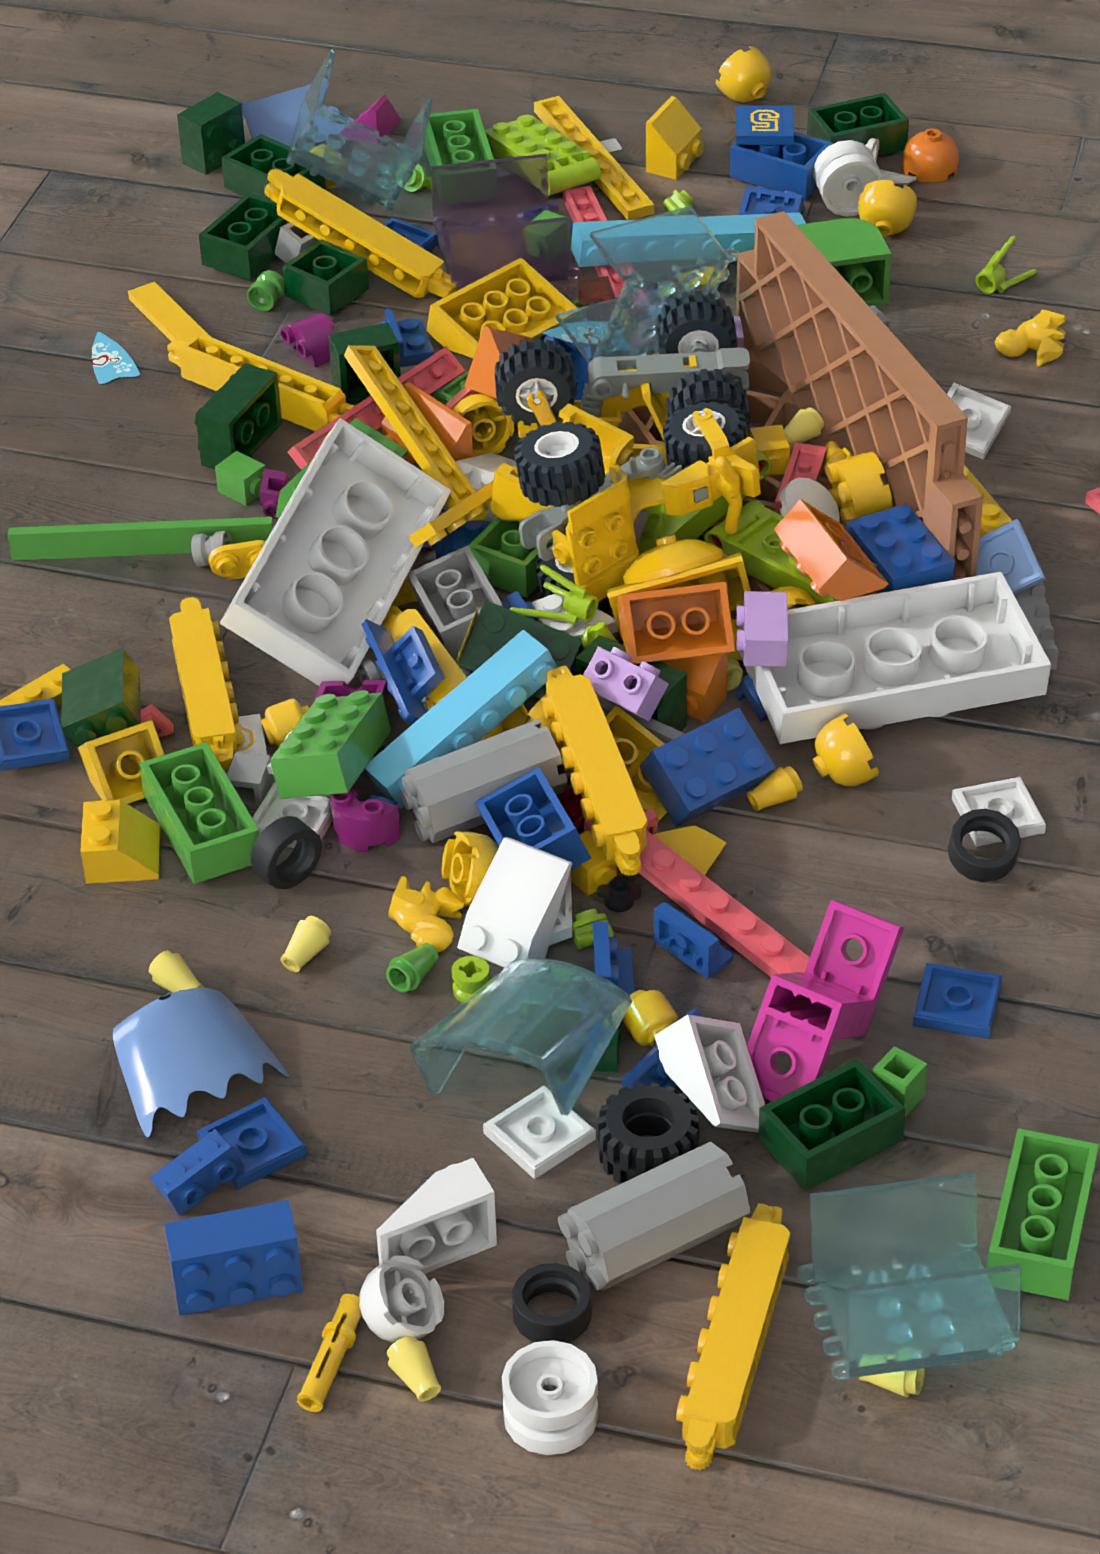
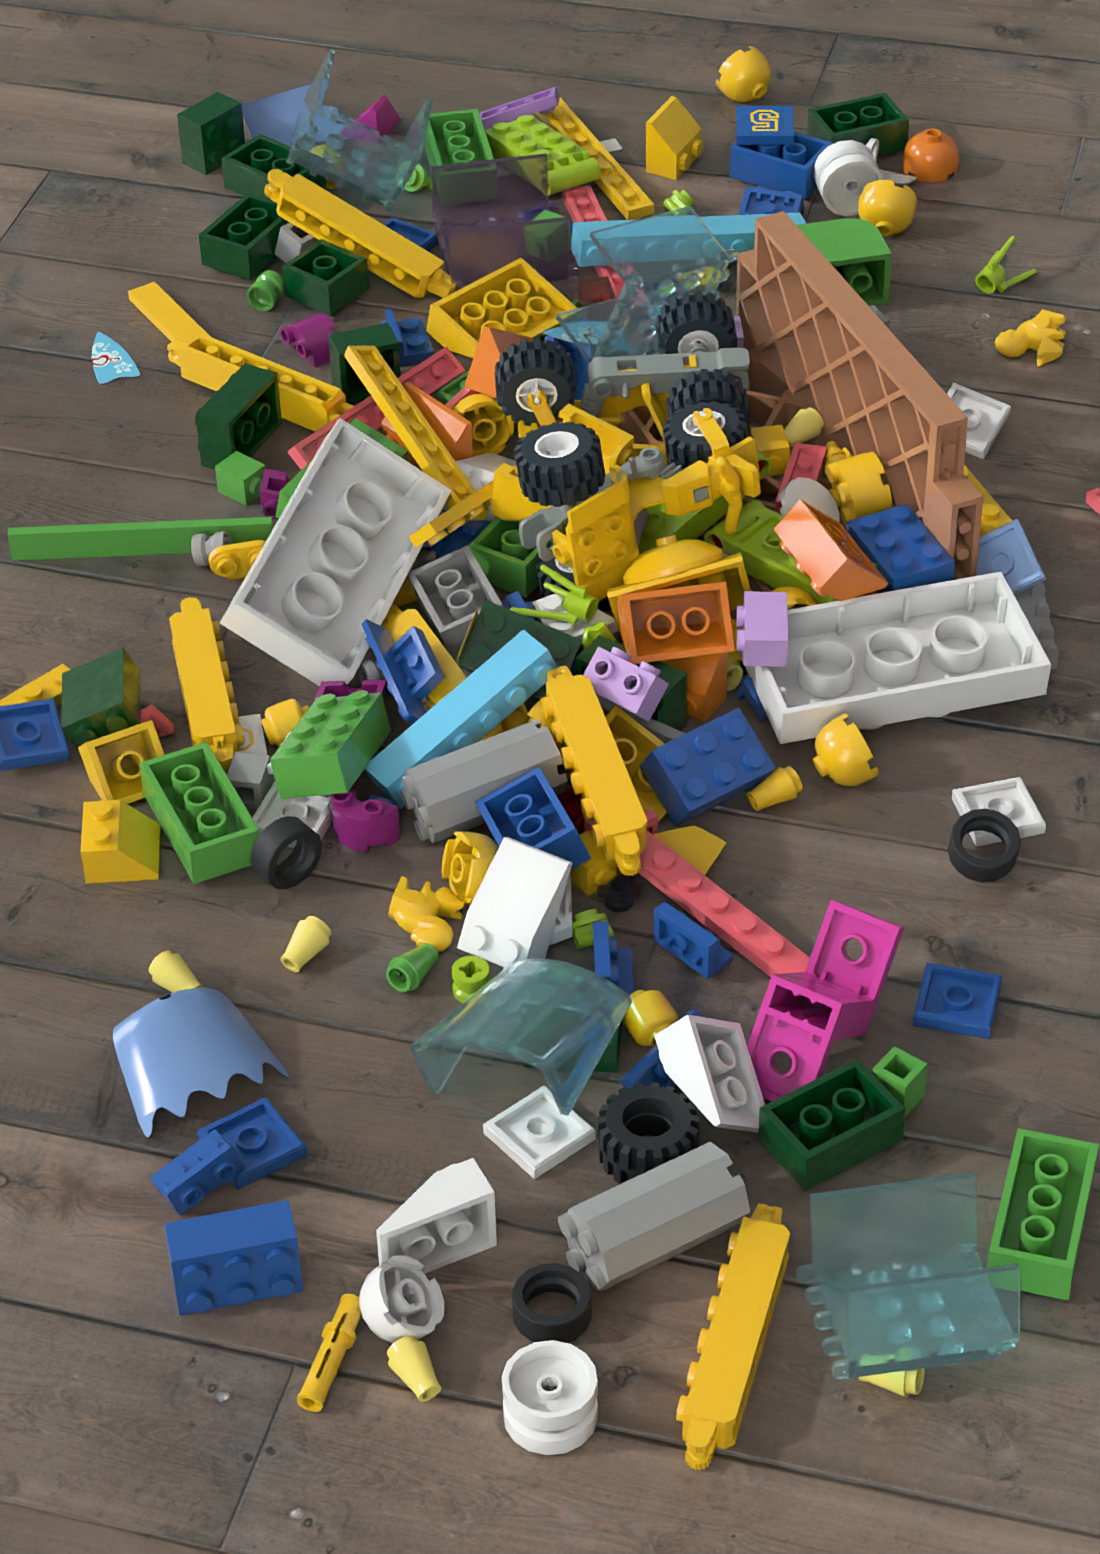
none -> medium lavender plate [479,87,560,130]

